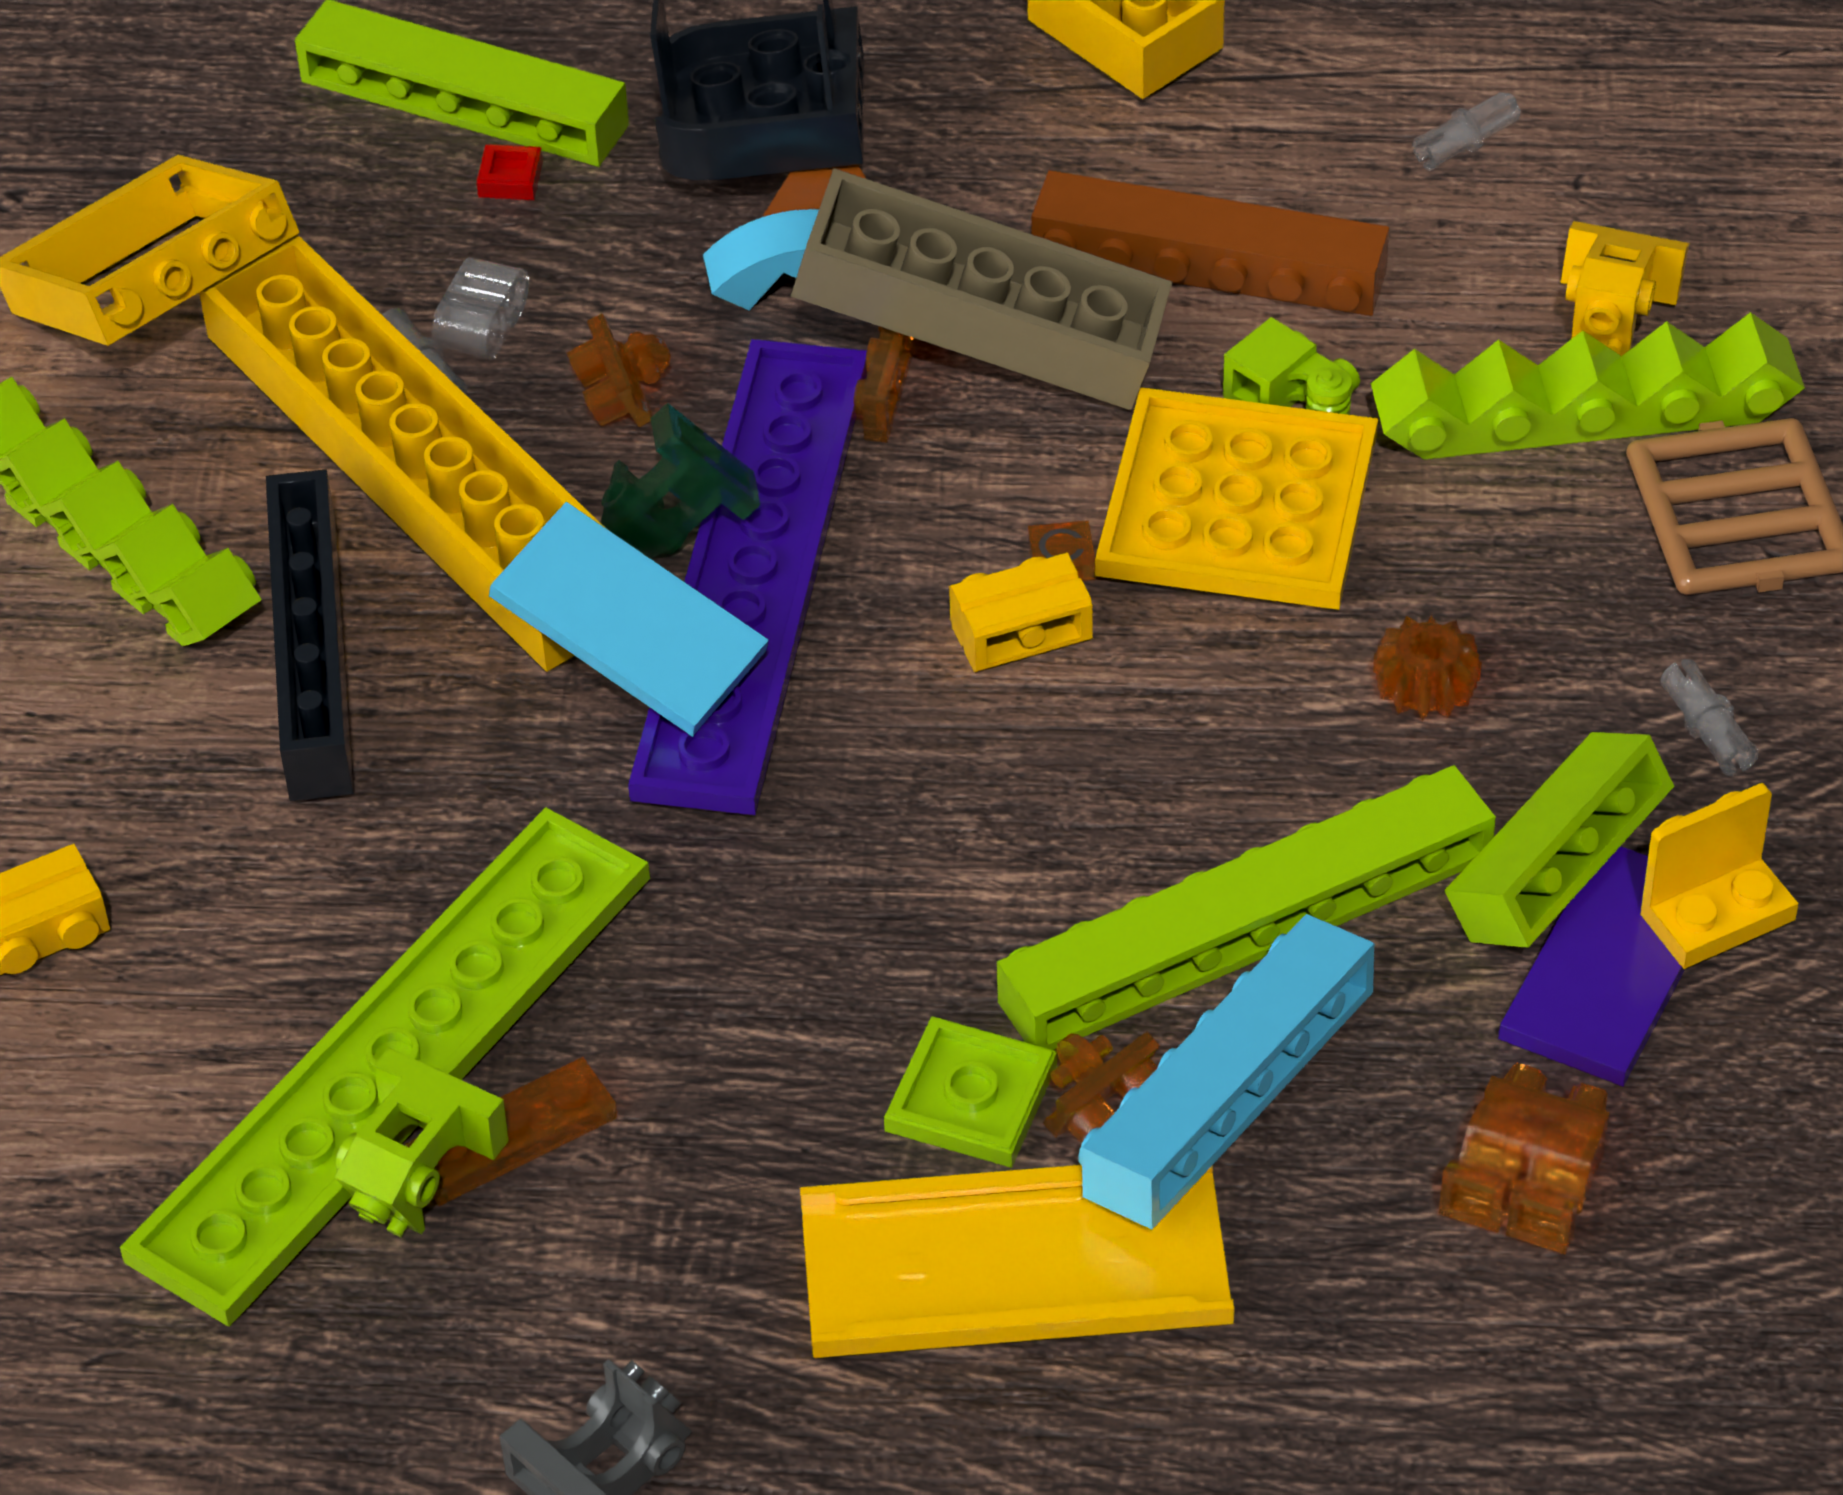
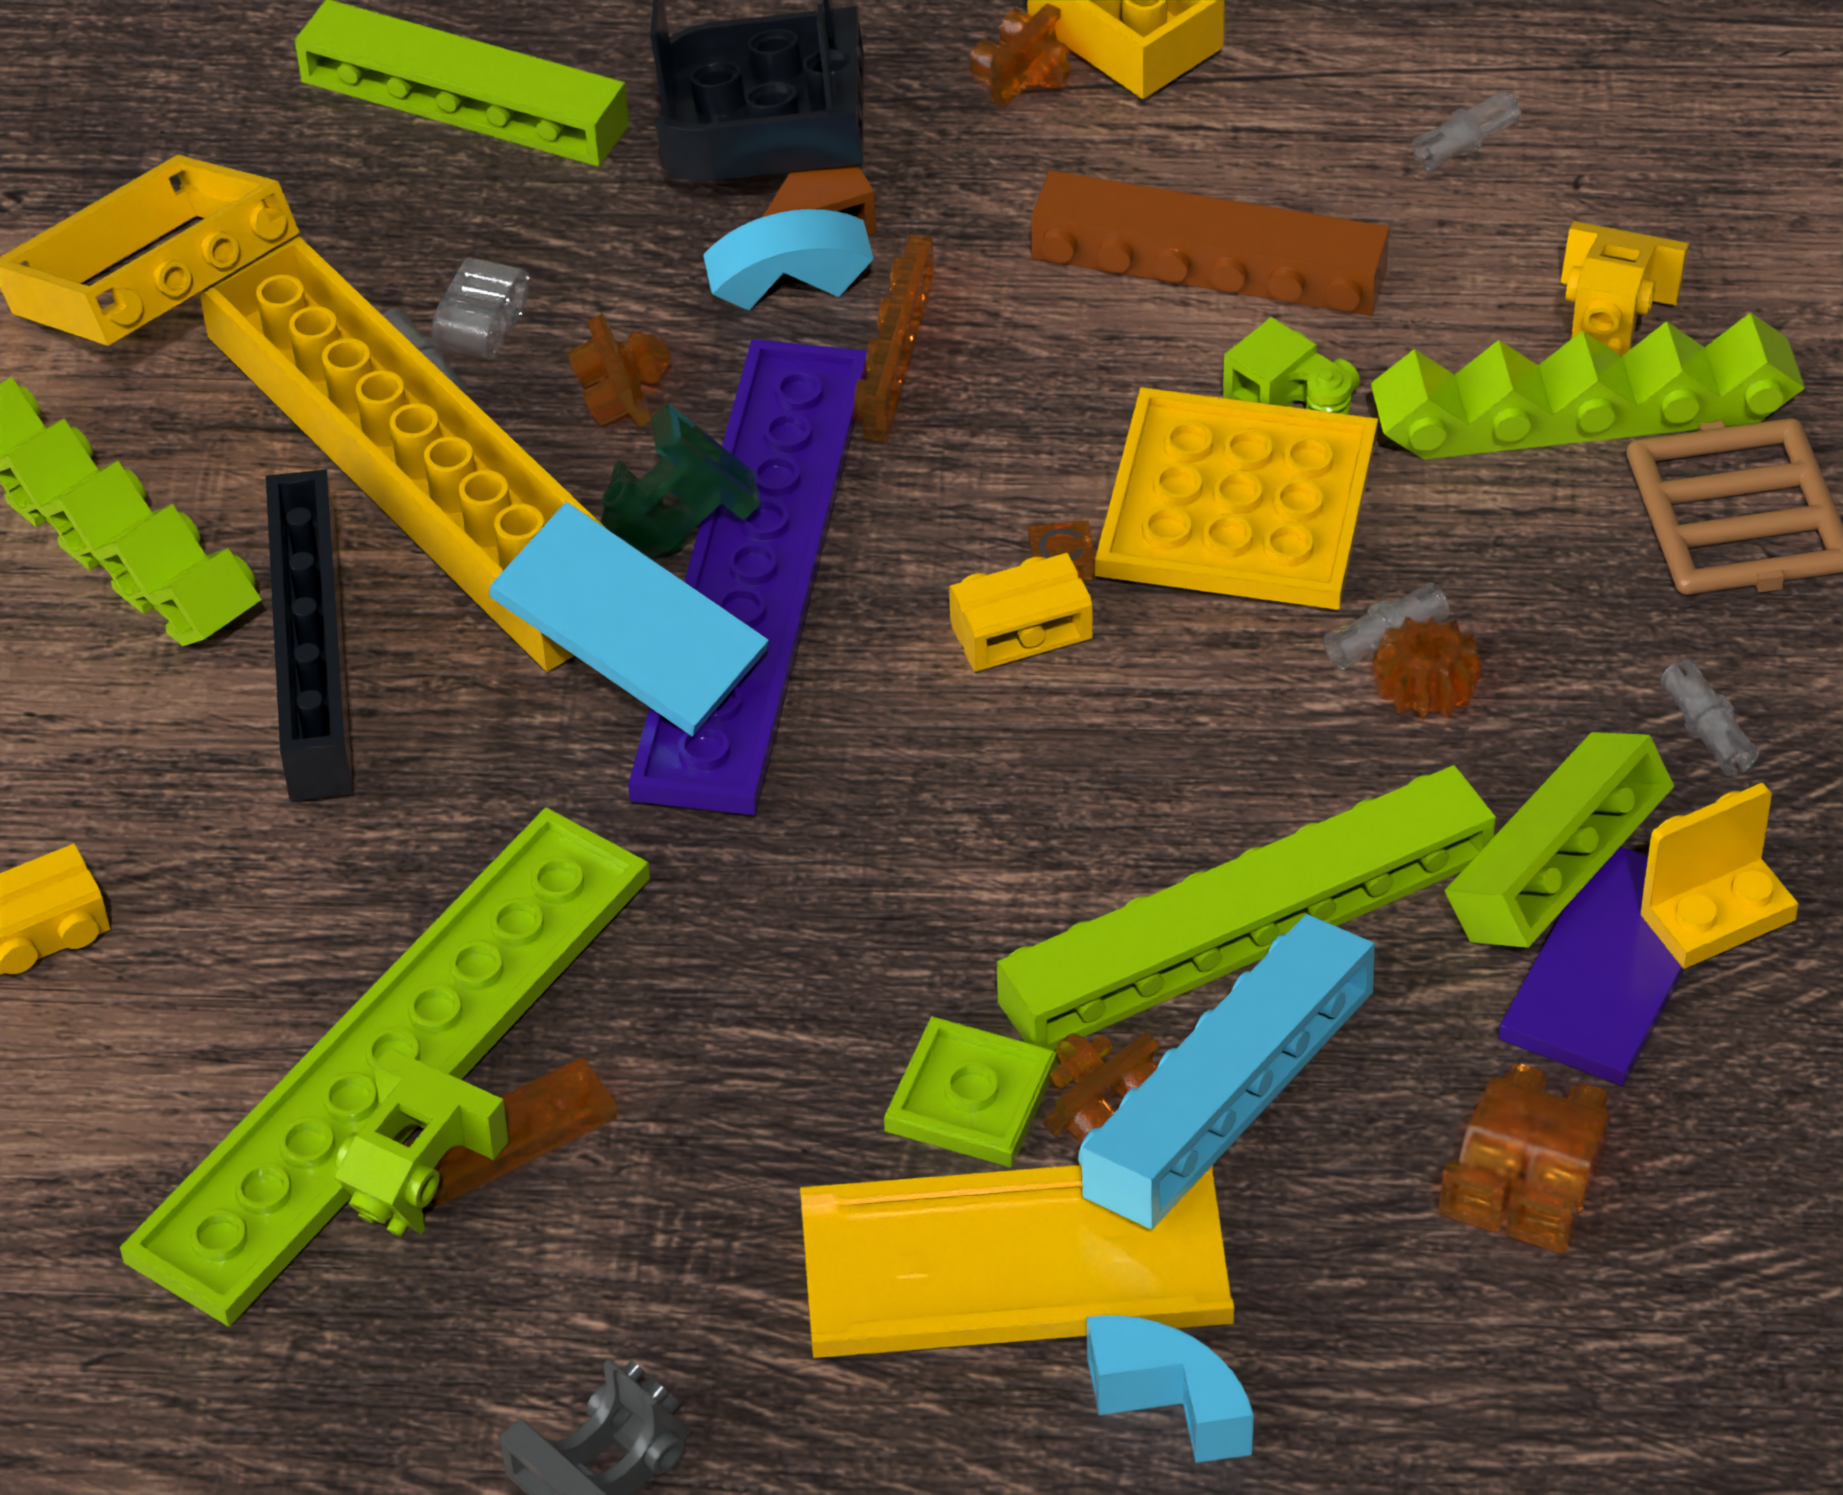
red tile [476,144,543,200] -> none
dark tan brick [791,168,1172,410] -> none
none -> clear orange hips [971,3,1071,108]
none -> medium azure brick [1087,1315,1254,1463]
none -> clear pin [1323,582,1449,670]

